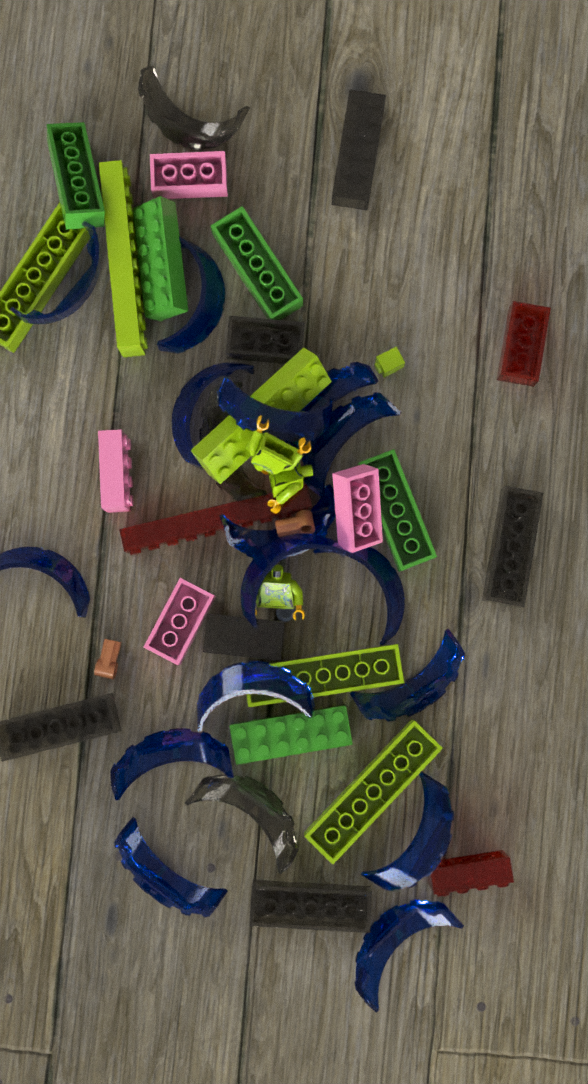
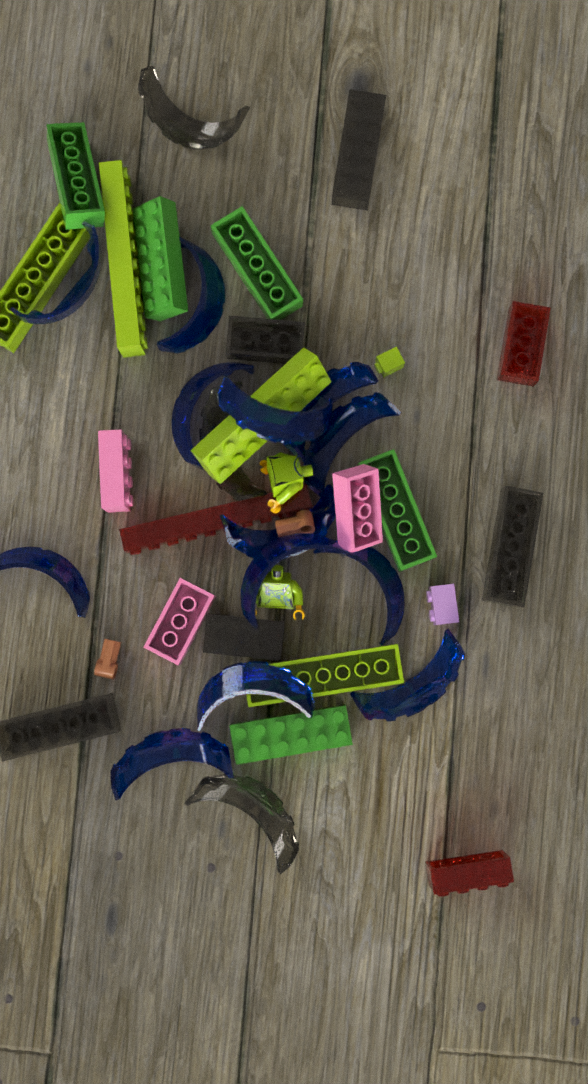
clear blue windscreen [114,817,228,917] -> none
bright pink brick [150,151,228,199] -> none
lime torso [248,415,311,475] -> none
clear smoke brick [249,880,372,933] -> none
sand blue tile [276,608,295,622] -> none
lime brick [304,719,443,864] -> none
clear blue windscreen [354,899,464,1013] -> none
clear blue windscreen [361,771,454,891] -> none
none -> lavender brick [426,584,459,625]

